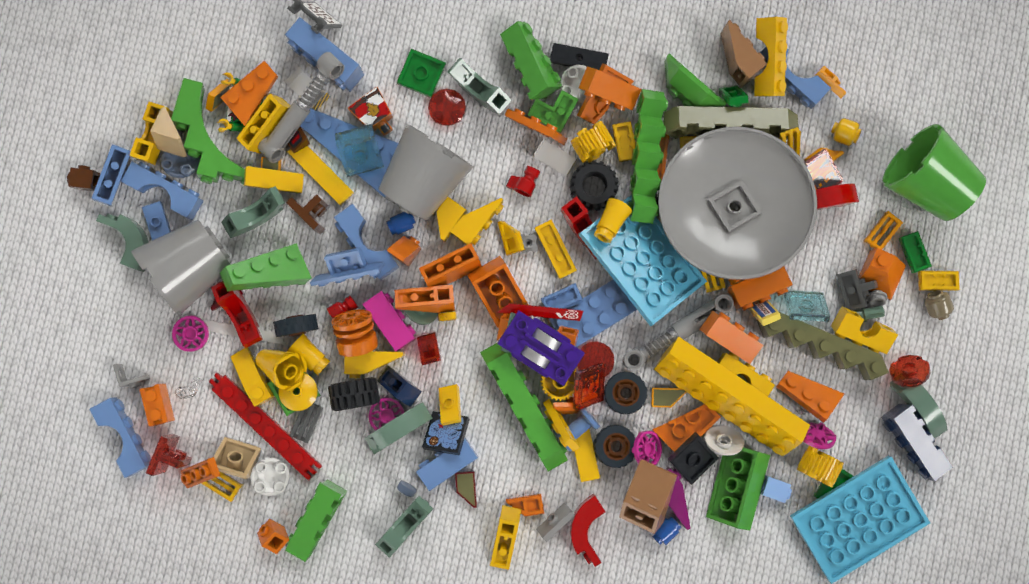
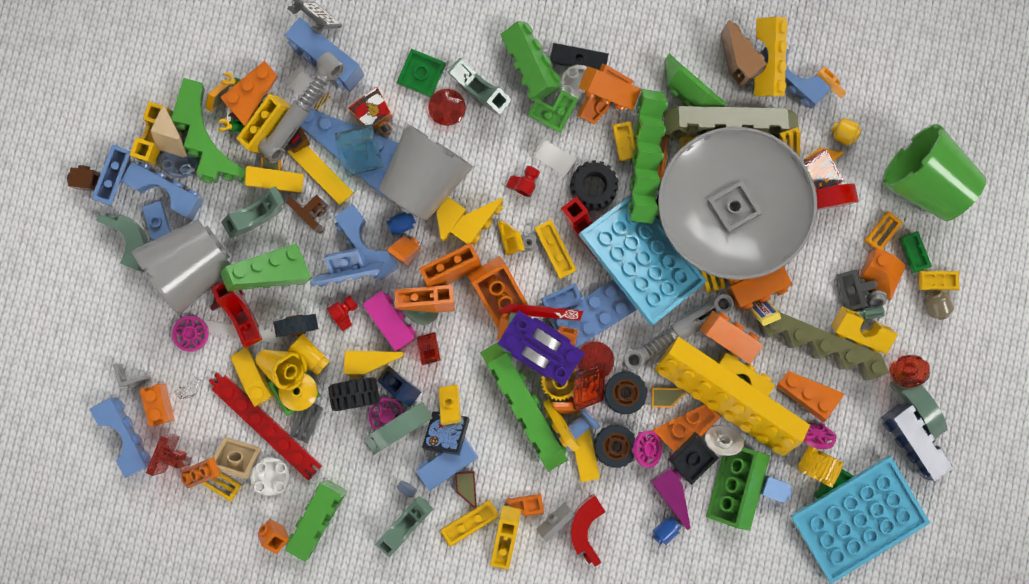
orange wheel [331,309,378,357] -> none
yellow tile [438,312,457,322] -> none
orange wing [505,108,567,145] -> none
yellow brick [570,121,616,163] -> none
yellow plant [594,198,632,243] -> none
medium nougat slope [619,459,677,534] -> none
green plate [719,85,749,107] -> none
clear light blue tile [784,290,830,322] -> none
none -> yellow tile [440,499,500,547]

